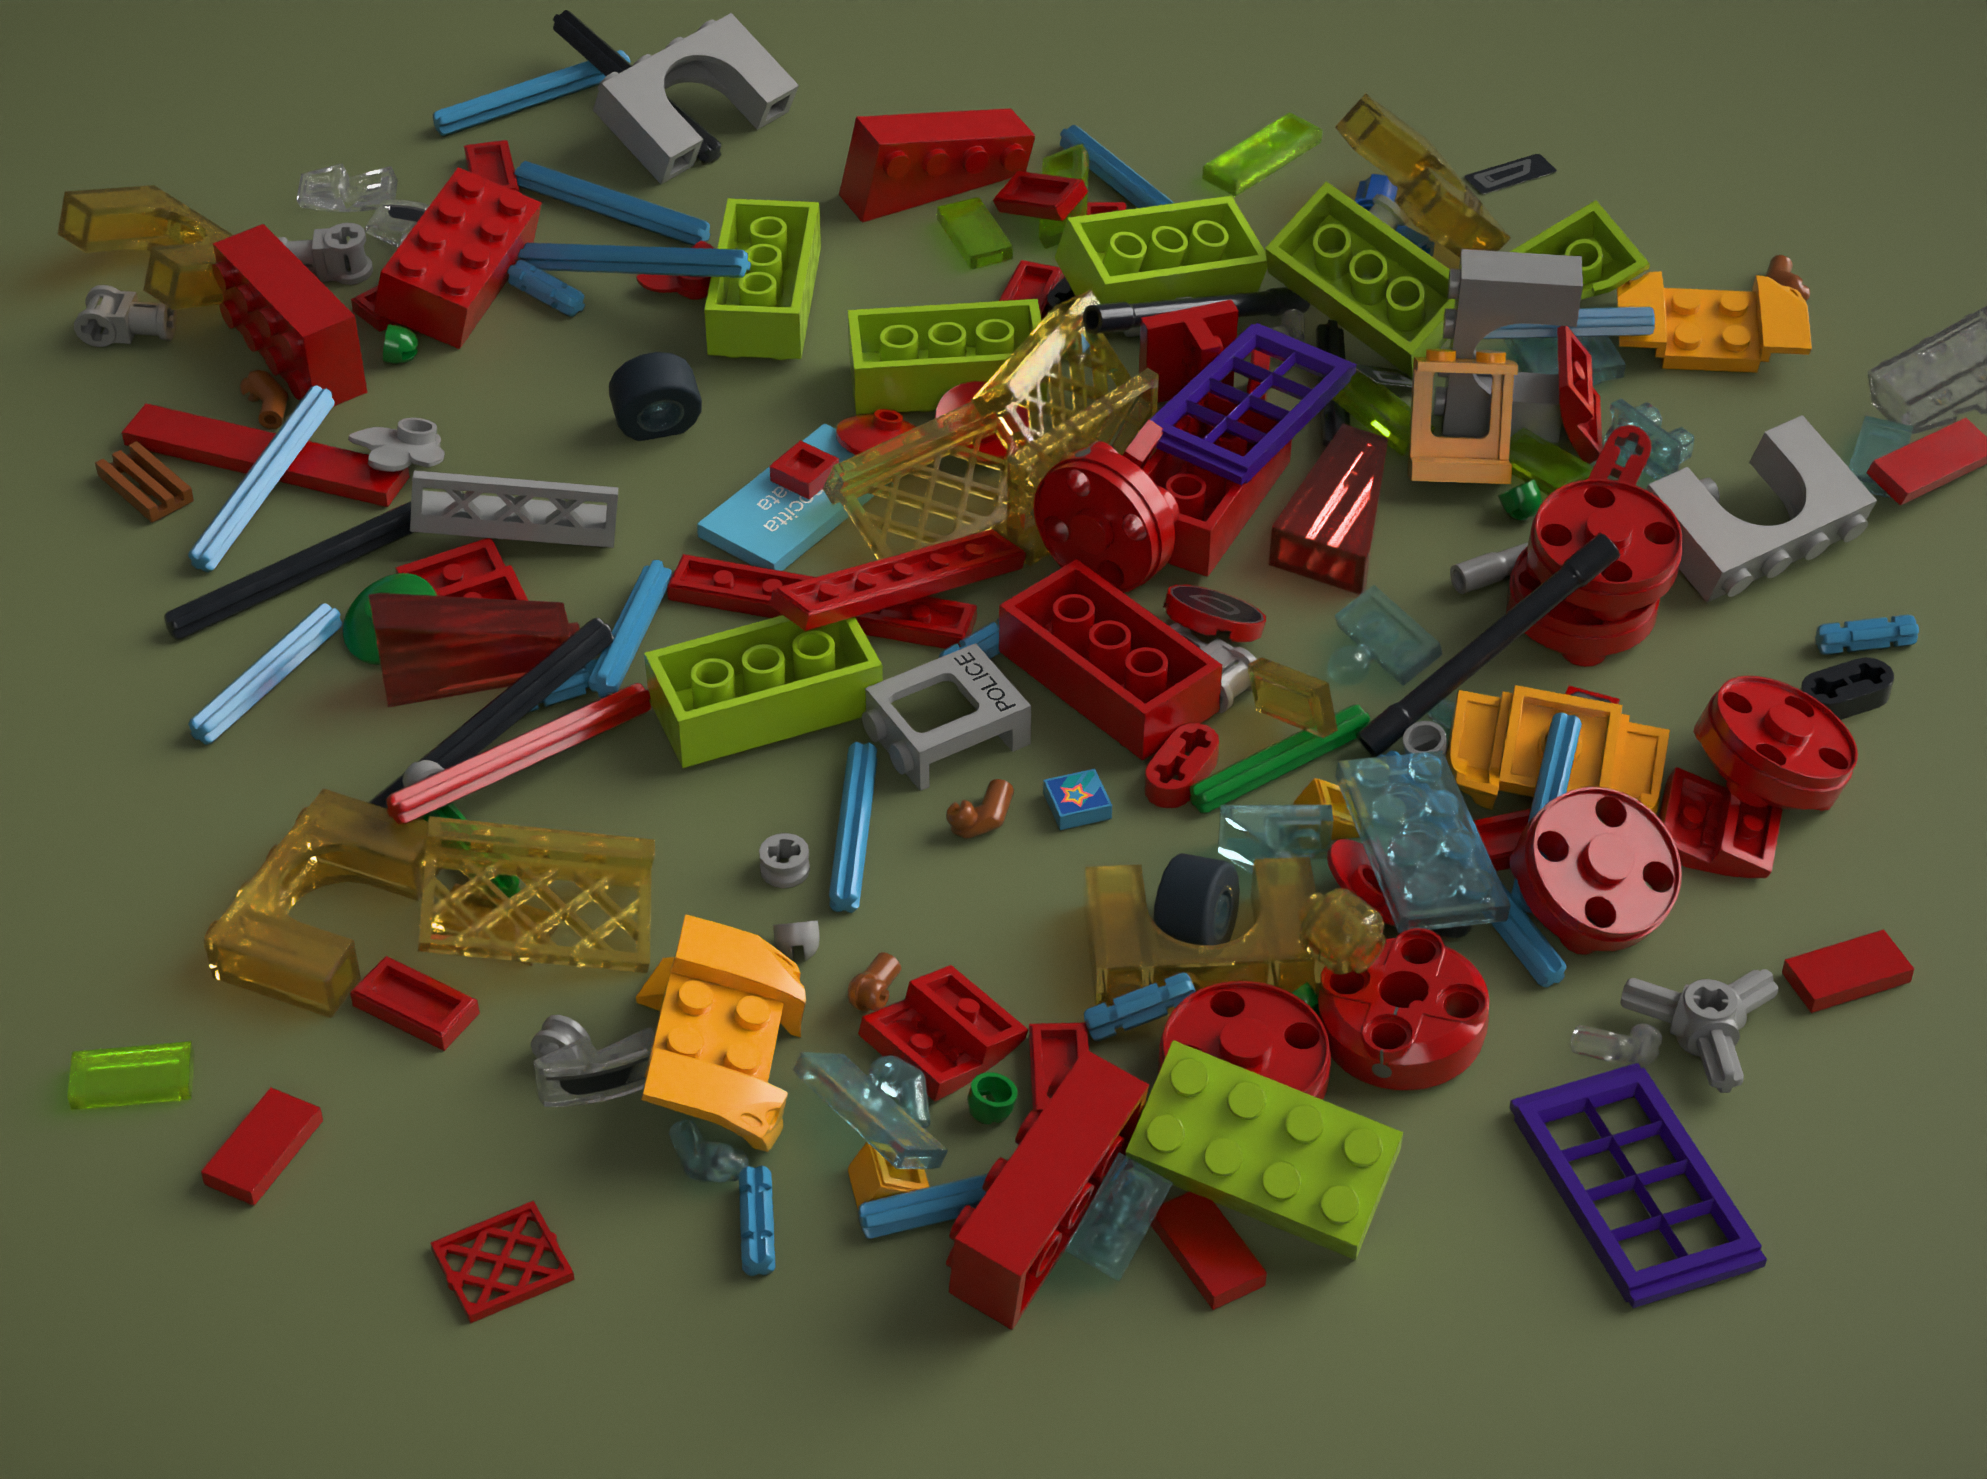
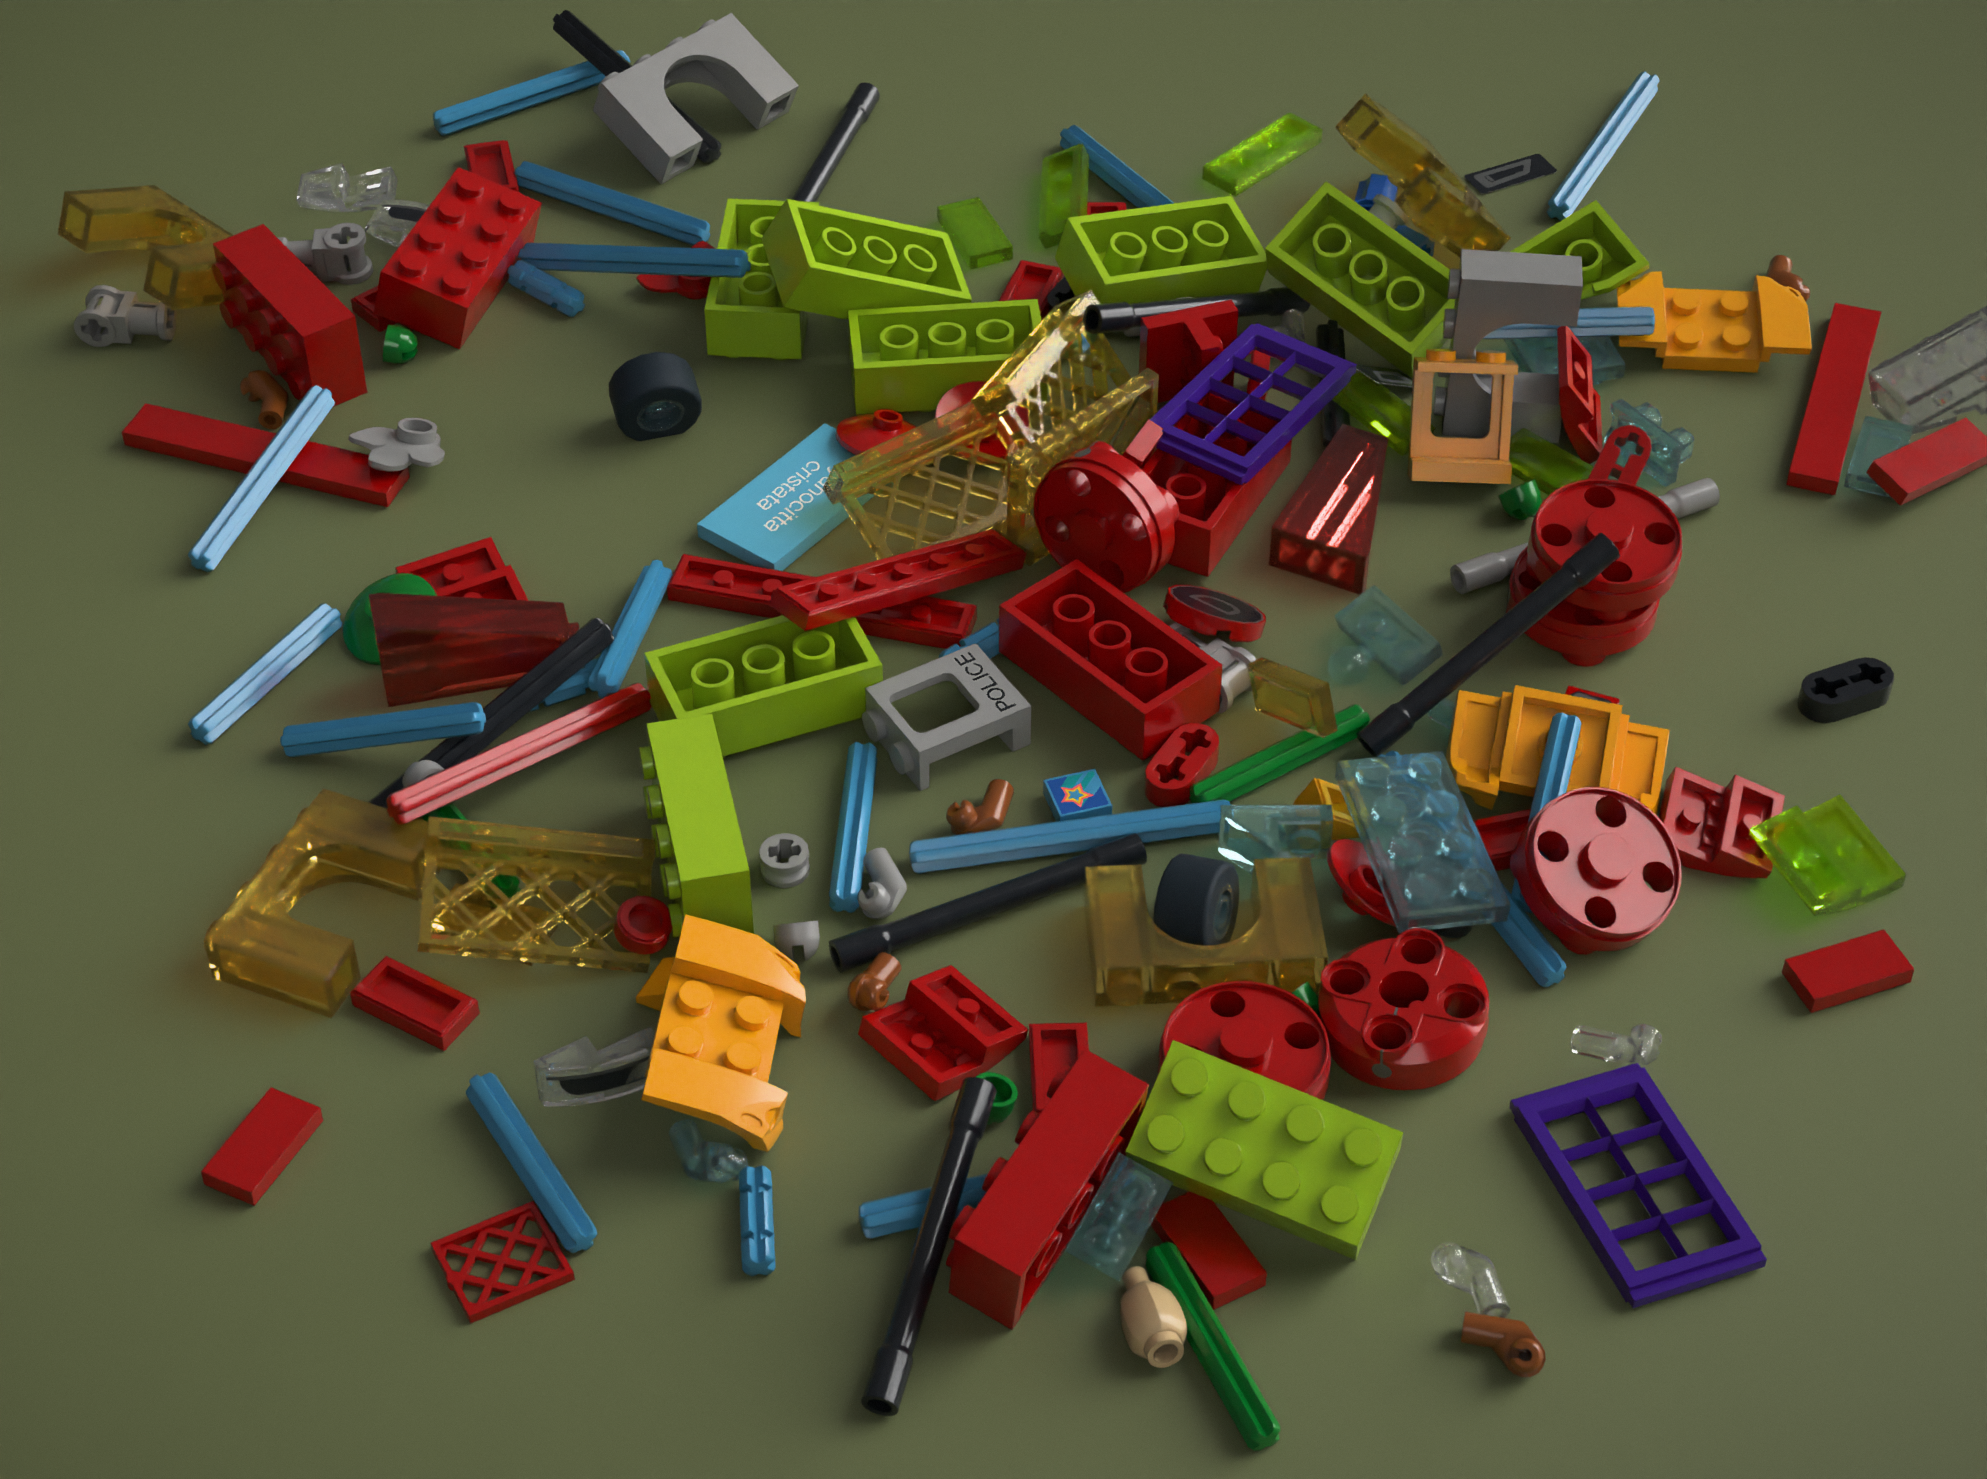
clear neon green tile [67,1041,195,1110] -> none
dark orange tile [95,441,194,523] -> none
black axle [164,501,414,640] -> none
light grey fence [410,471,618,548] -> none
light grey bush [531,1015,591,1073] -> none
red tile [770,440,840,500] -> none
clear light blue tile [793,1052,948,1169] -> none
red wedge [839,108,1036,223] -> none
light orange slope [848,1140,929,1210] -> none
clear light blue arm [868,1056,931,1131] -> none
red tile [993,171,1089,222] -> none
dark azure axle [1084,972,1196,1041] -> none
clear yellow head [1298,888,1386,975] -> none
light grey hinge [1403,721,1448,769] -> none
light grey bush [1620,969,1778,1093] -> none
light grey arch [1646,415,1877,603] -> none
red piece [1693,676,1858,811] -> none
dark azure axle [1815,614,1919,655] -> none
none -> dark azure axle [280,702,486,757]
none -> dark azure axle [466,1072,597,1253]
none -> red tile [614,896,673,955]
none -> lime brick [639,713,754,938]
none -> lime brick [761,199,972,320]
none -> black piece [791,83,880,202]
none -> black piece [829,833,1147,973]
none -> light grey arm [858,848,907,919]
none -> black piece [861,1077,997,1416]
none -> dark azure axle [909,799,1234,874]
none -> tan plant [1120,1266,1187,1368]
none -> green axle [1145,1241,1280,1451]
none -> clear arm [1431,1242,1510,1318]
none -> dark orange arm [1461,1311,1546,1377]
none -> axle [1547,71,1660,221]
none -> clear neon green slope [1749,794,1906,916]
none -> red tile [1786,303,1881,495]

